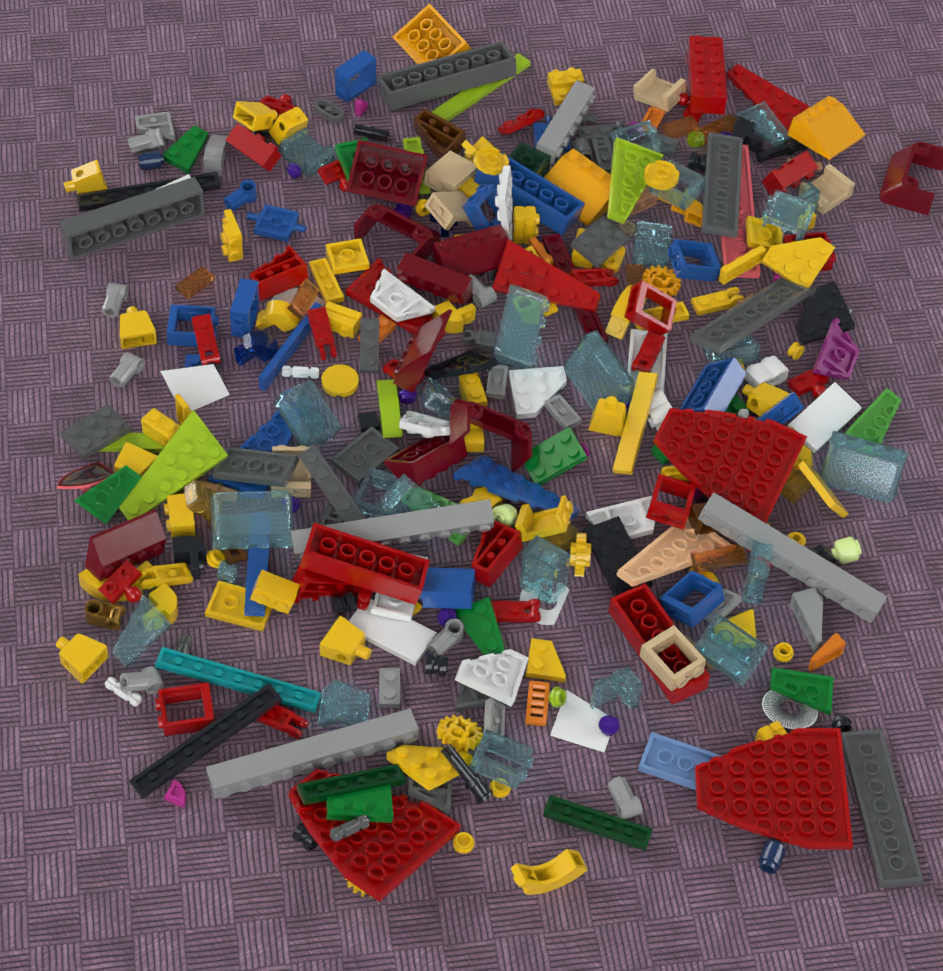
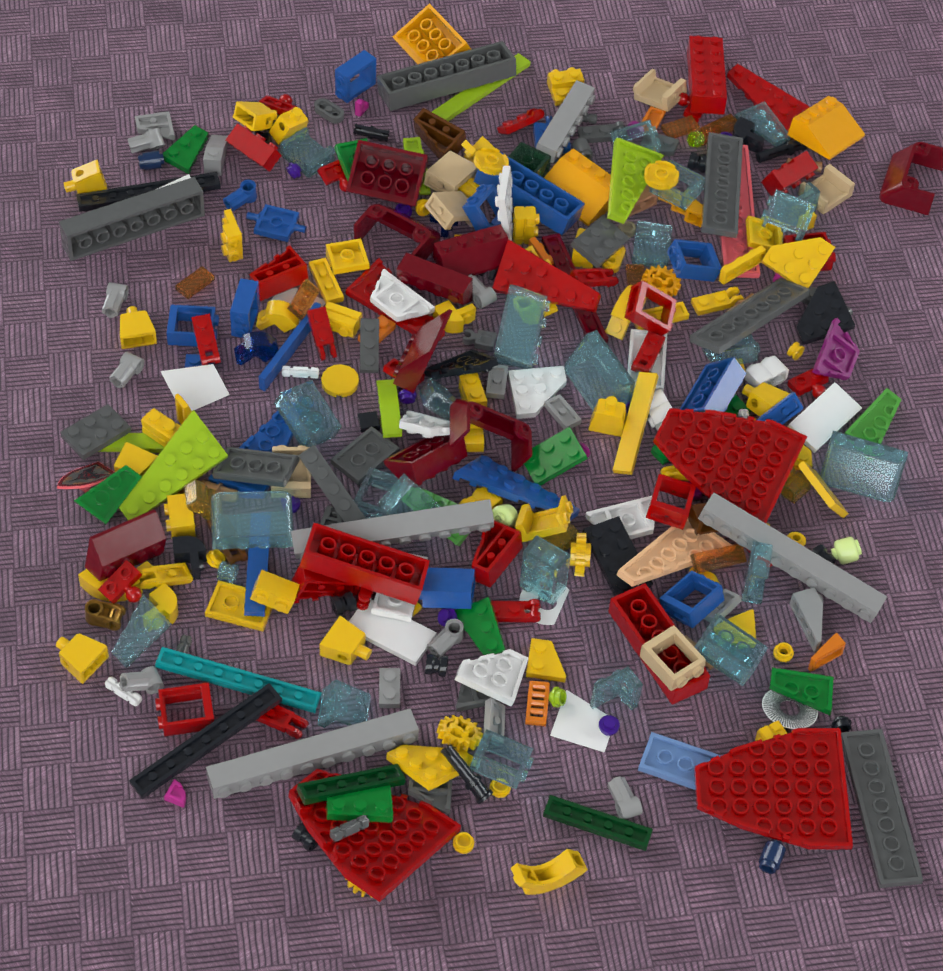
dark grey plate [590,137,613,174] -> none

